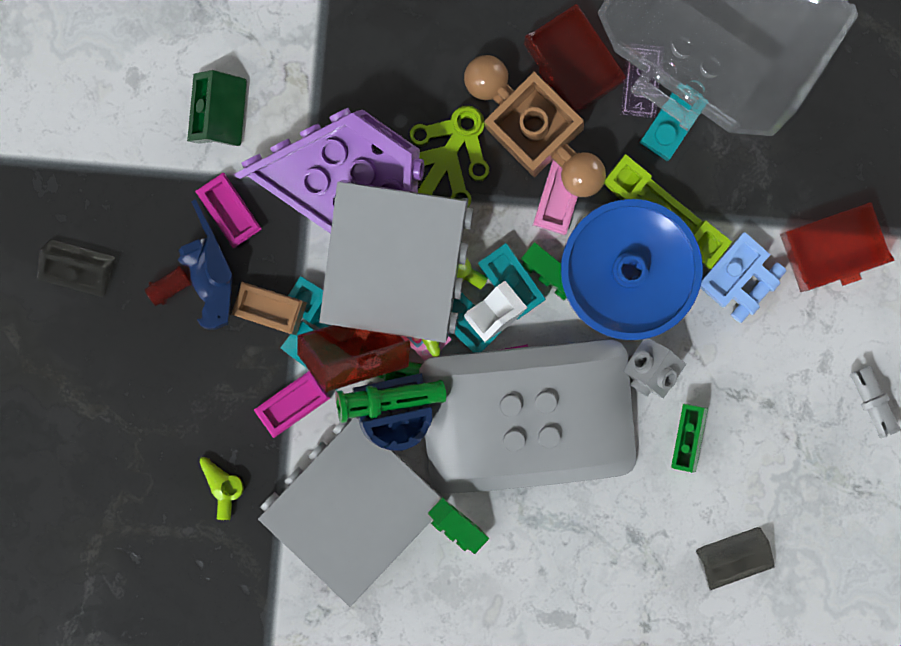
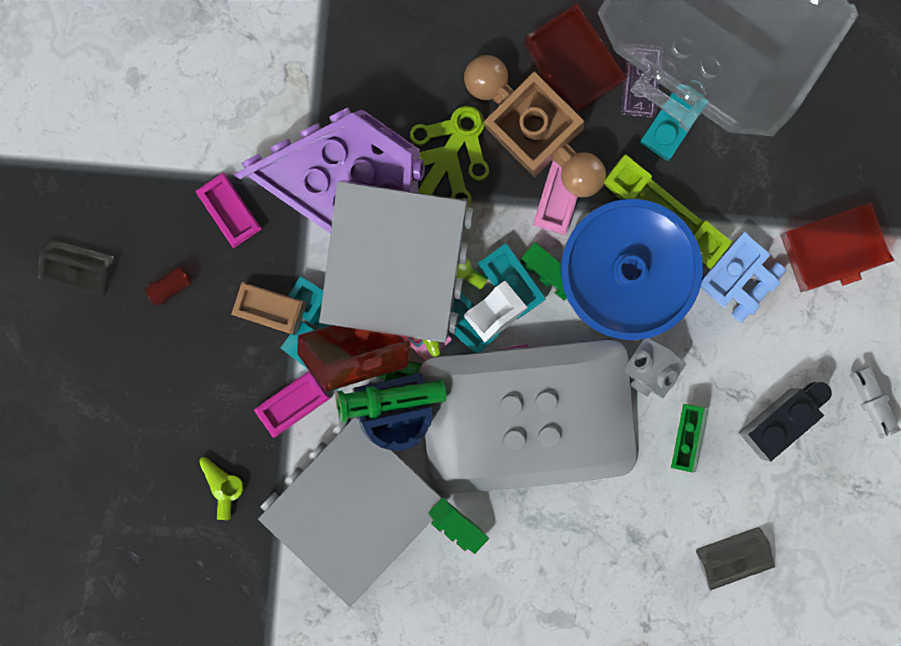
dark blue animal [178,199,233,330] -> none
dark green panel [187,70,247,146] -> none
none -> black brick [739,382,832,462]

